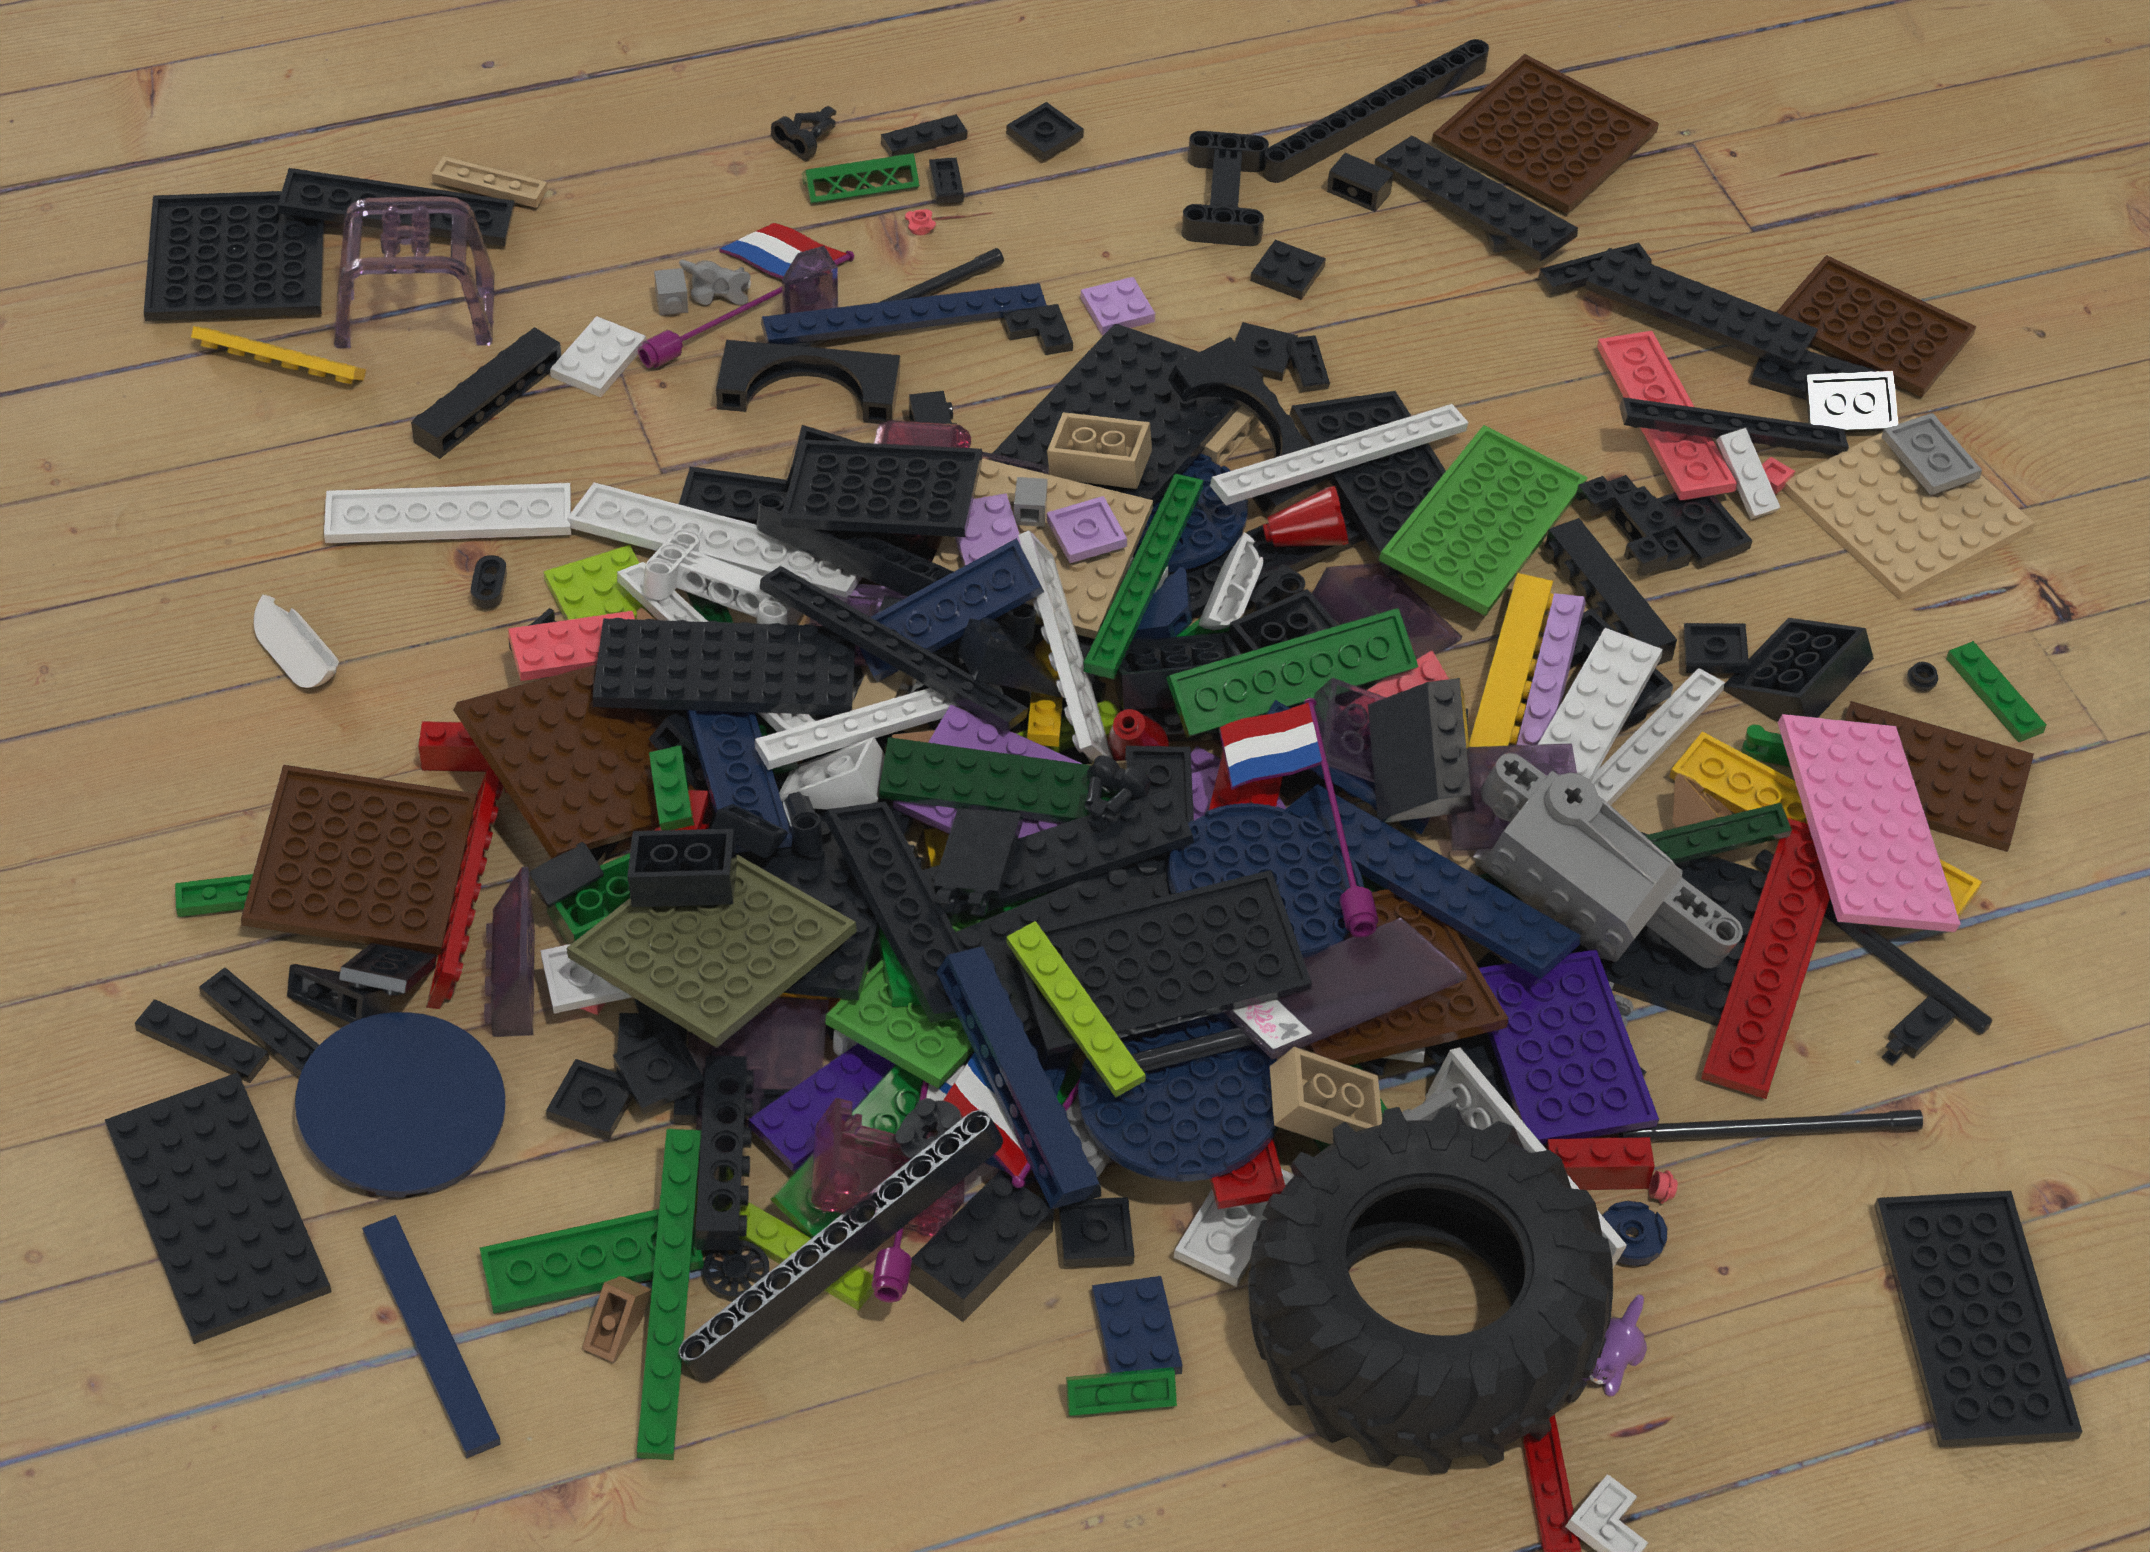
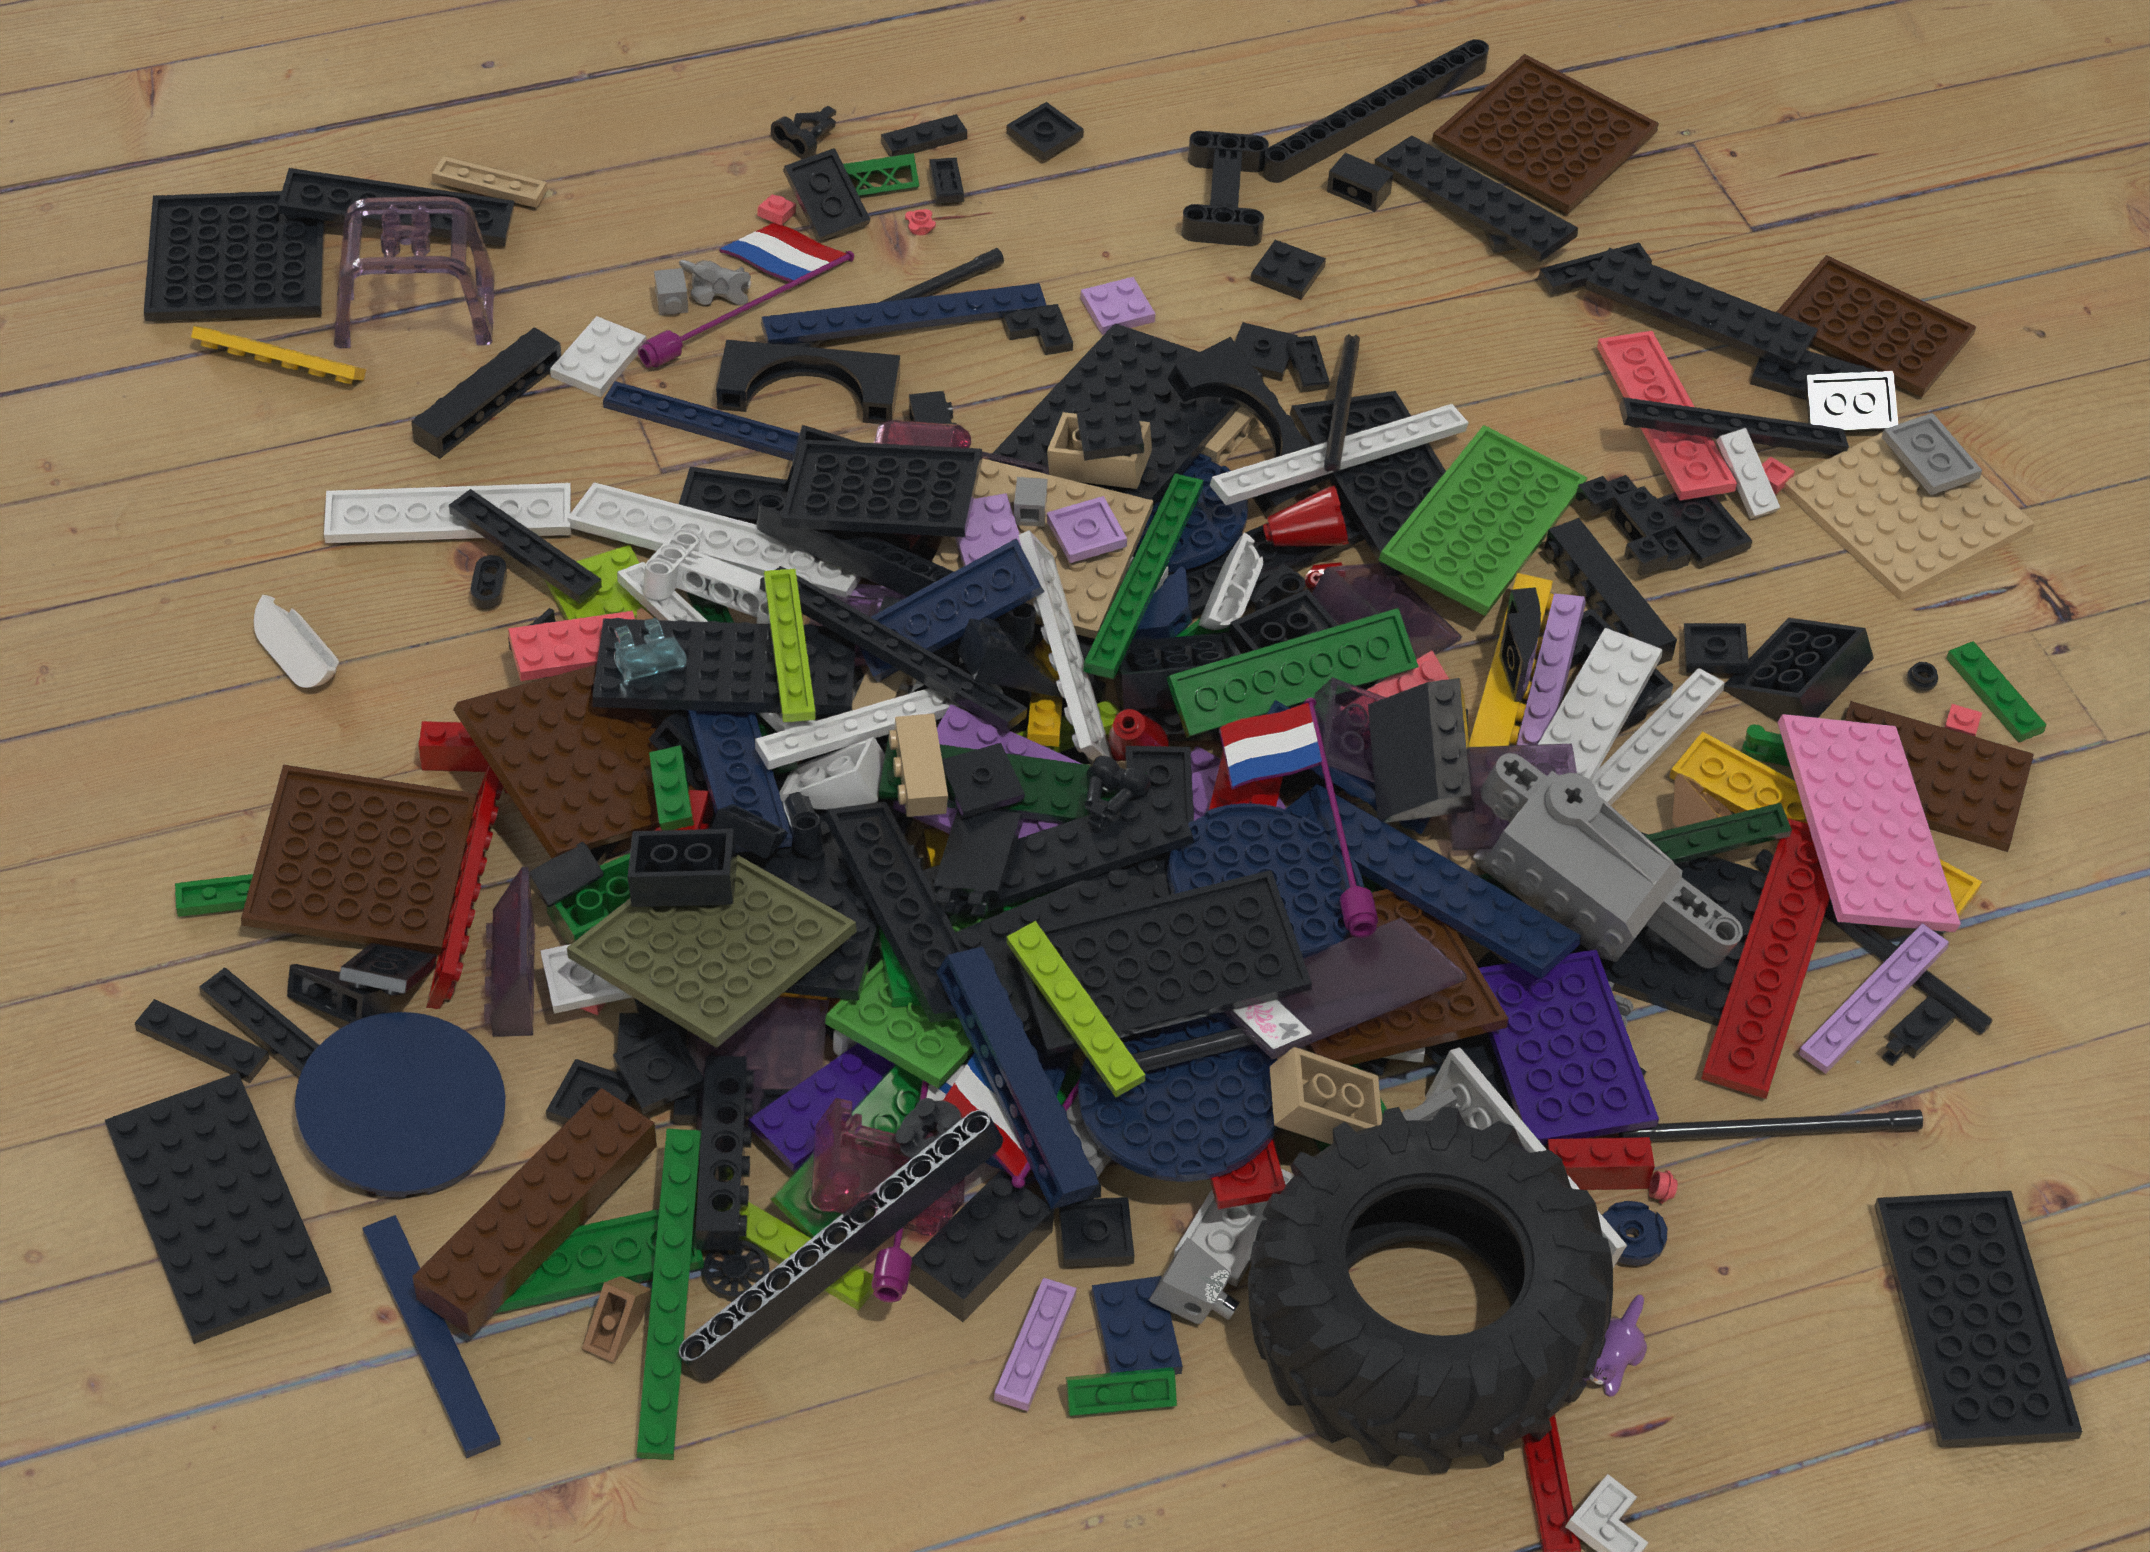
slope [782,246,838,314] -> none
none -> reddish brown brick [412,1088,657,1337]
none -> black plate [449,489,602,604]
none -> dark blue tile [603,381,799,461]
none -> clear light blue plate [614,618,686,681]
none -> coral plate [757,194,796,225]
none -> lime plate [764,569,815,722]
none -> black plate [783,148,870,242]
none -> tan brick [889,713,948,817]
none -> black plate [942,743,1025,818]
none -> lavender plate [994,1277,1077,1411]
none -> black plate [1077,405,1144,461]
none -> light grey torso [1149,1237,1240,1324]
none -> red arm [1305,562,1343,590]
none -> black axle [1324,334,1360,473]
none -> black slope [1499,587,1541,702]
none -> lavender plate [1799,923,1949,1074]
none -> coral plate [1945,704,1982,736]

